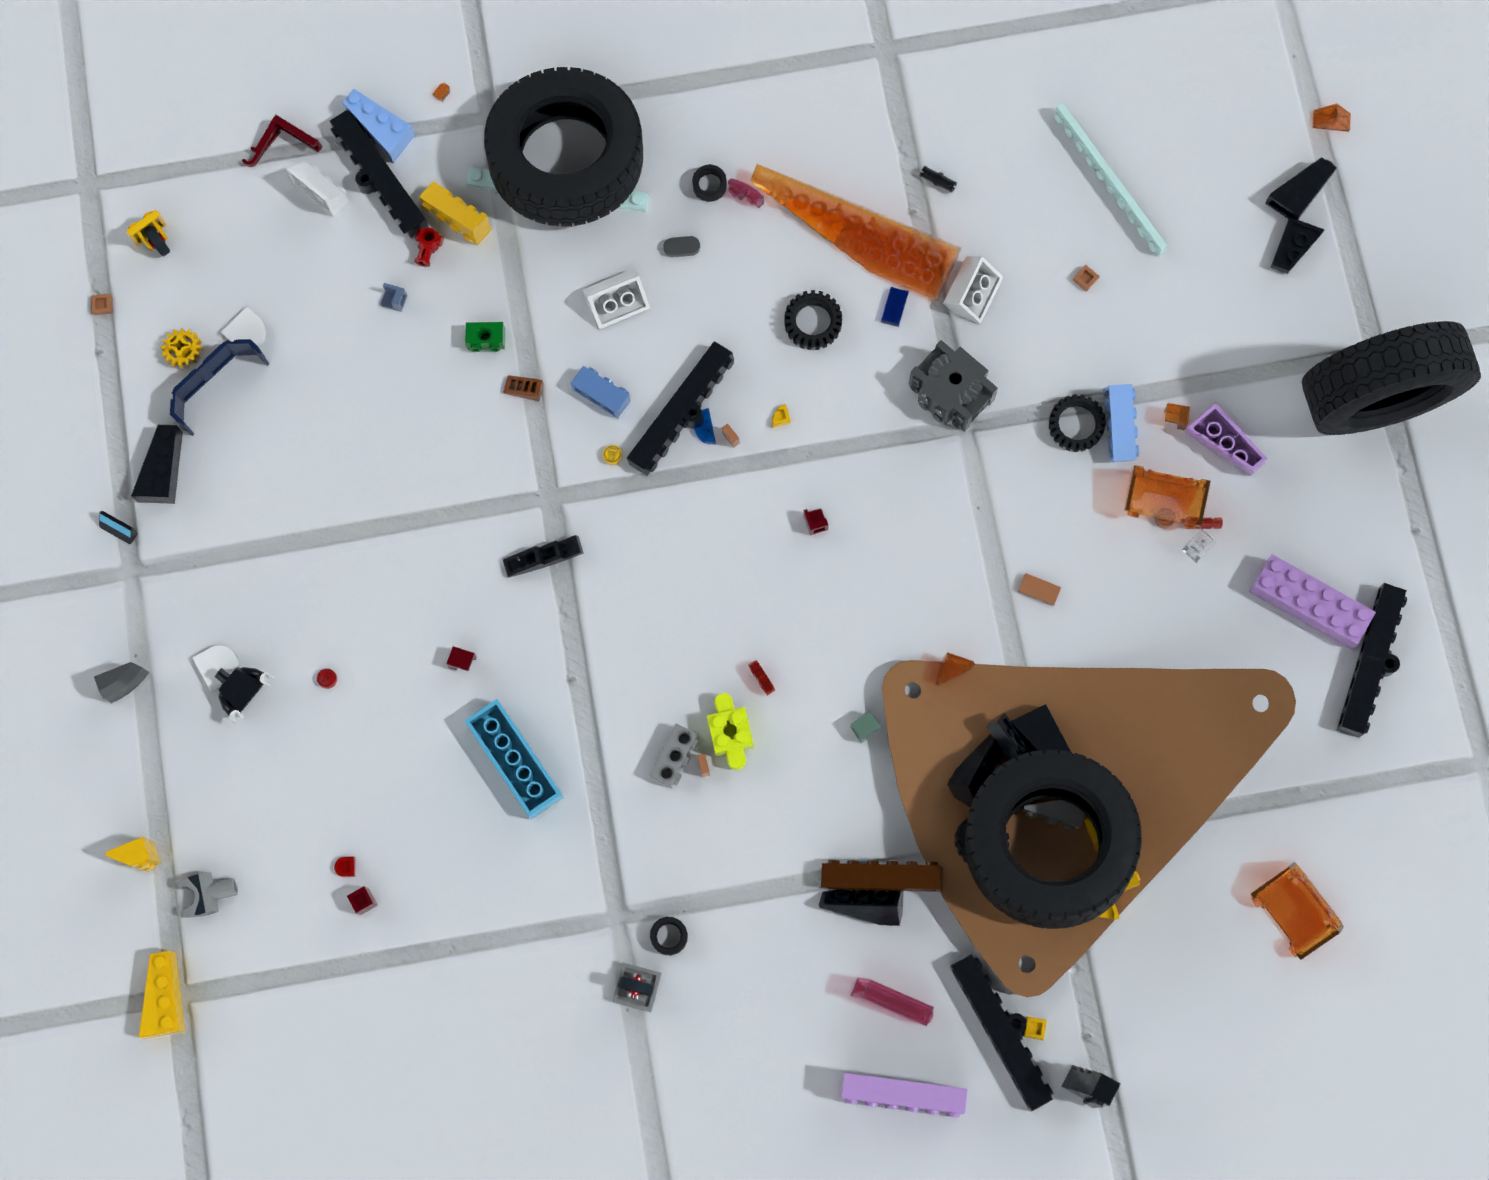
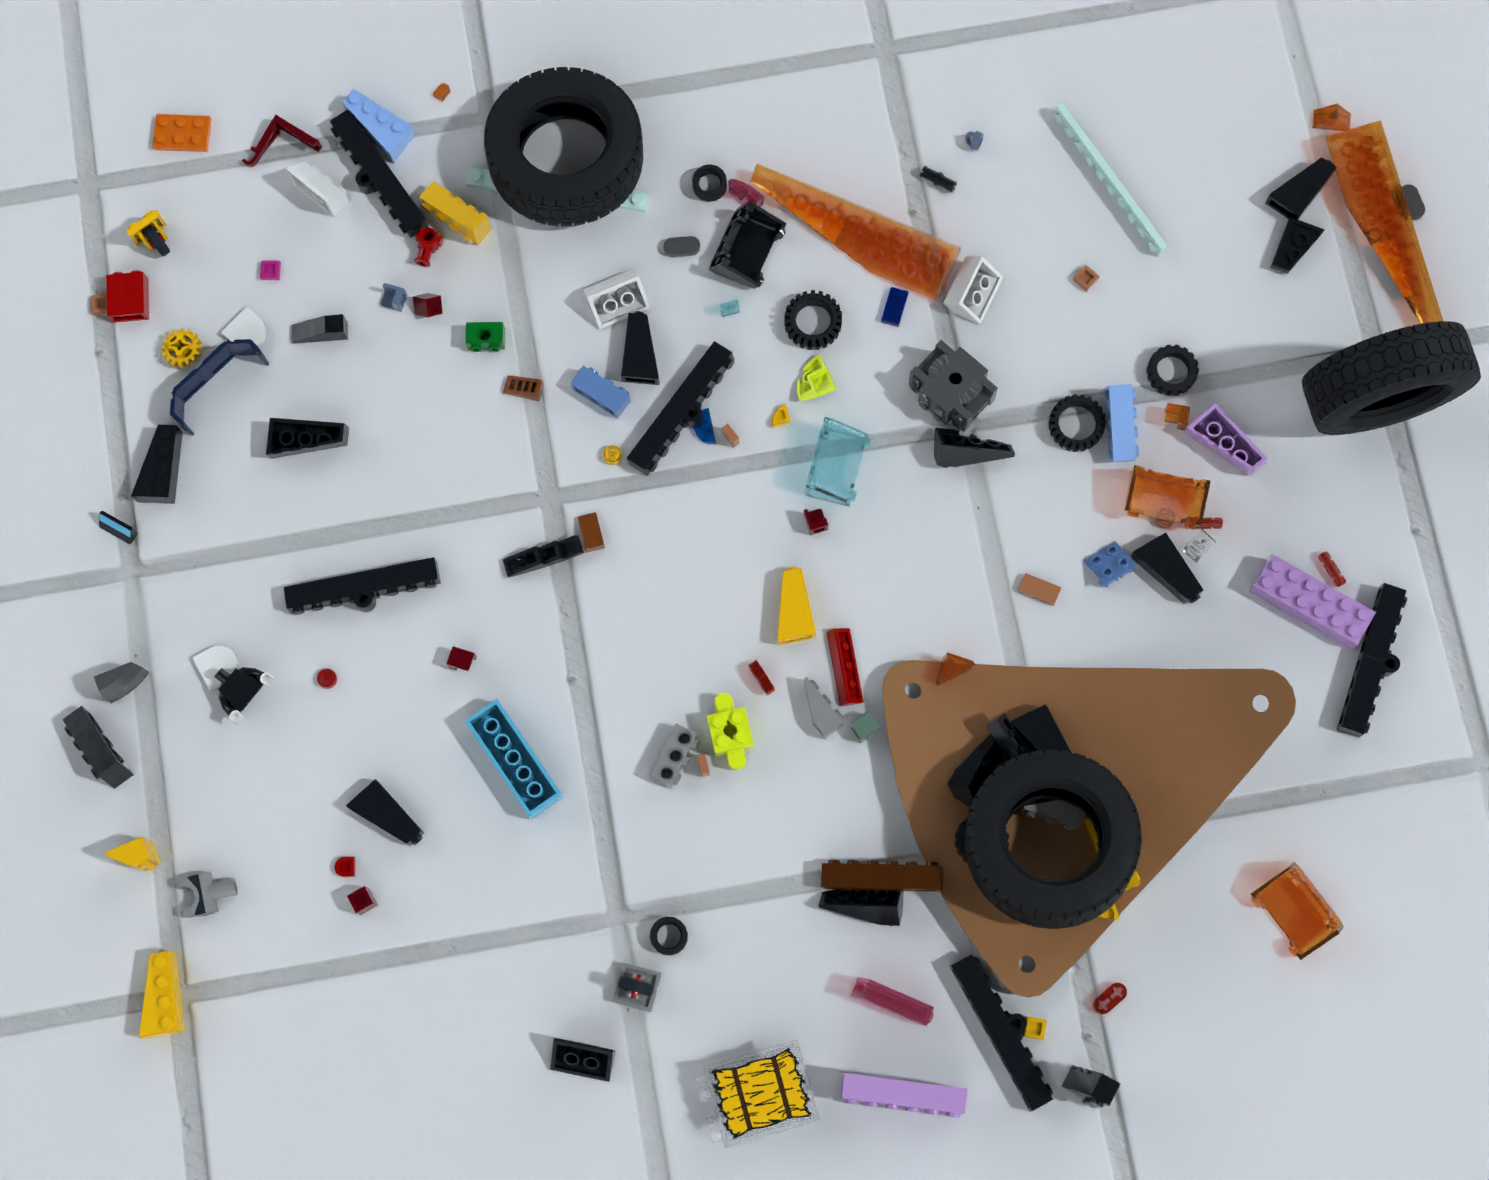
none -> black wedge [62,706,134,789]
none -> red brick [106,270,149,323]
none -> orange plate [152,114,212,152]
none -> dark pink tile [260,260,281,280]
none -> black wedge [266,418,349,459]
none -> black hinge [283,557,441,615]
none -> black slope [292,314,348,344]
none -> black slope [346,779,424,846]
none -> dark red panel [413,293,443,317]
none -> black slope [550,1038,616,1082]
none -> dark orange slope [578,512,605,553]
none -> black slope [621,311,660,385]
none -> brick [695,1039,820,1148]
none -> black windscreen [709,201,787,289]
none -> clear light blue tile [720,299,740,317]
none -> yellow slope [778,566,816,646]
none -> neon yellow brick [797,354,837,401]
none -> light grey slope [804,677,844,739]
none -> clear light blue windscreen [805,417,871,507]
none -> red slope [827,628,864,706]
none -> black wedge [934,427,1015,468]
none -> sand blue tile [965,131,984,150]
none -> medium blue hinge [1084,542,1137,588]
none -> clear red beam [1093,983,1127,1015]
none -> black slope [1131,532,1204,604]
none -> black tyre [1146,344,1199,396]
none -> clear red axle [1318,551,1346,587]
none -> clear orange wedge [1326,120,1443,324]
none -> dark grey tile [1398,184,1425,220]

